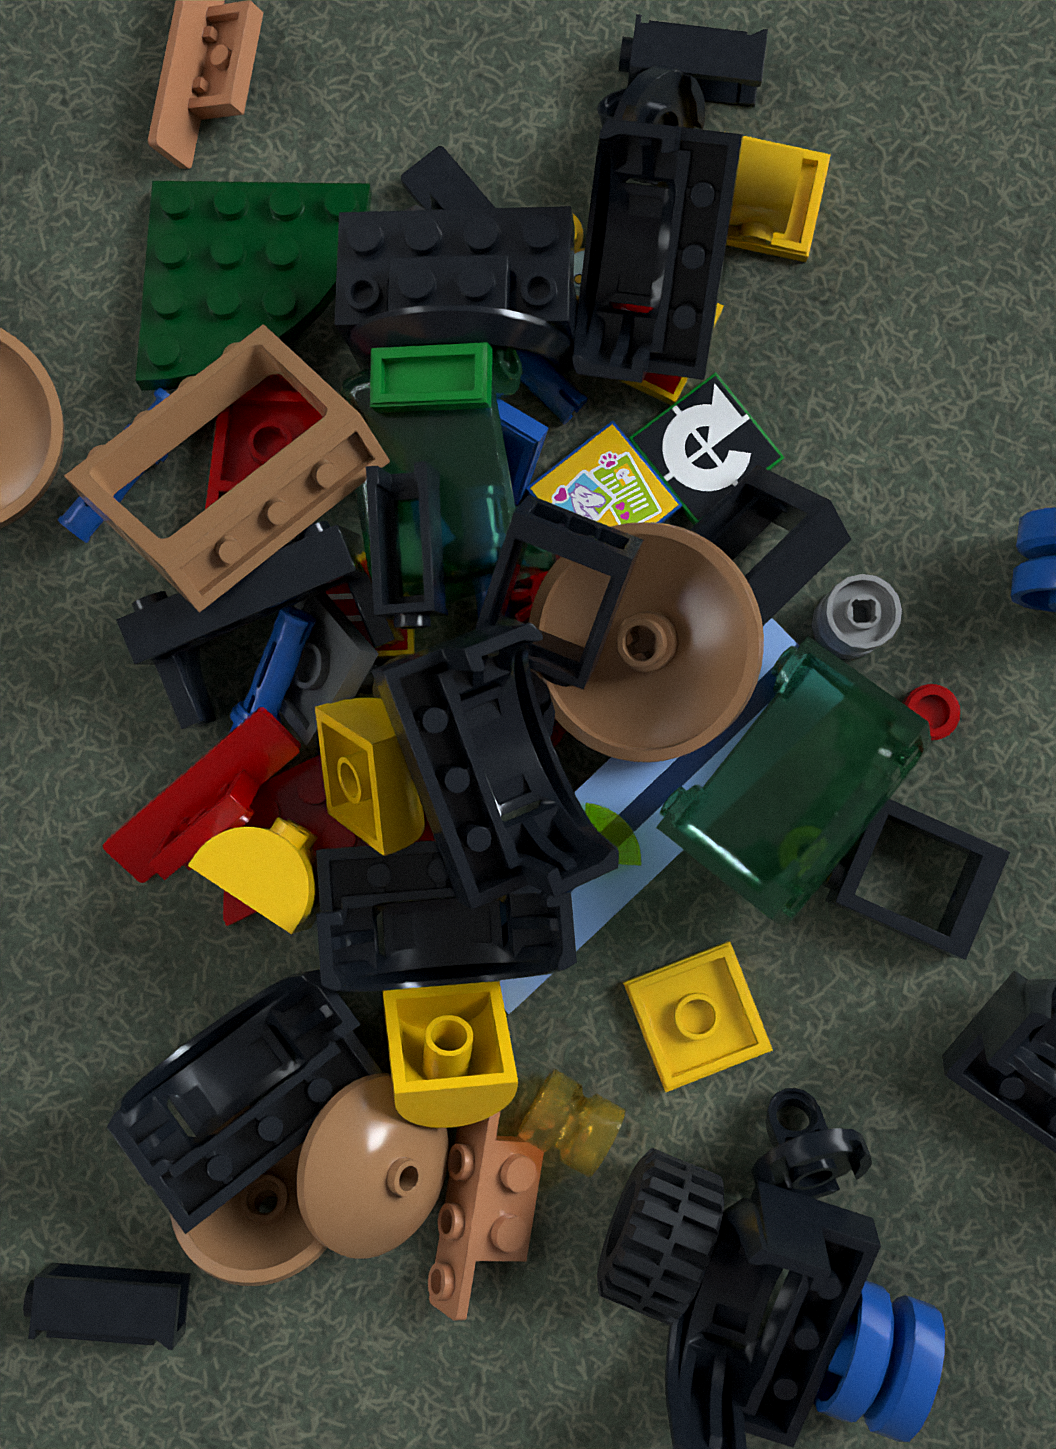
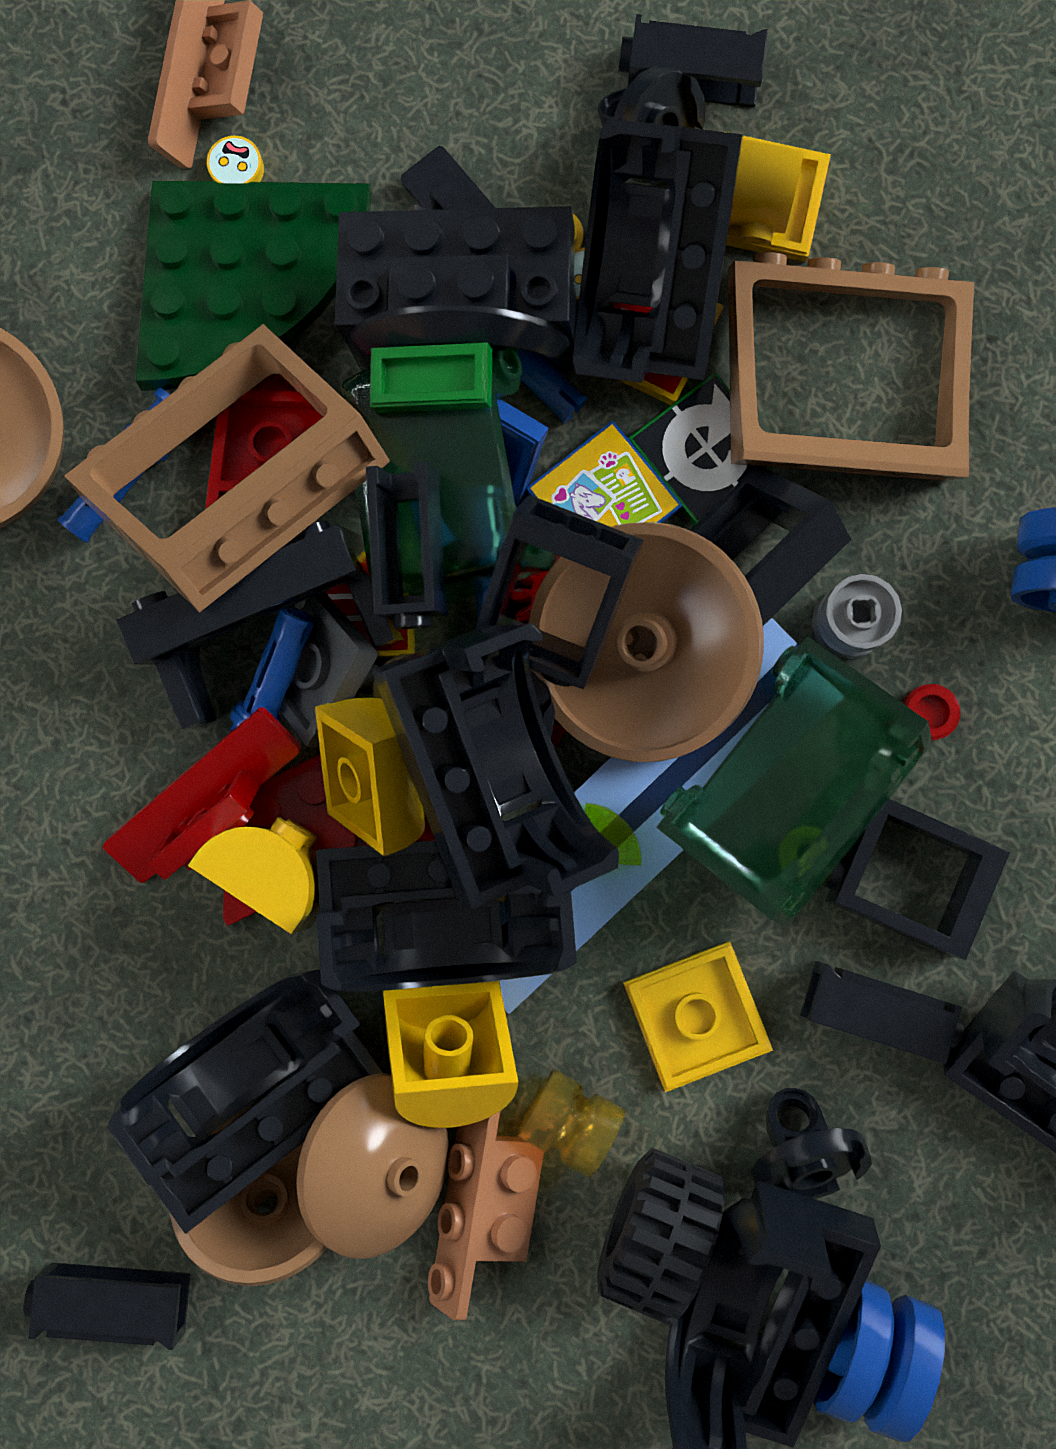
none -> tile [207,135,264,183]
none -> medium nougat windscreen [728,252,974,481]
none -> black window [800,961,964,1064]

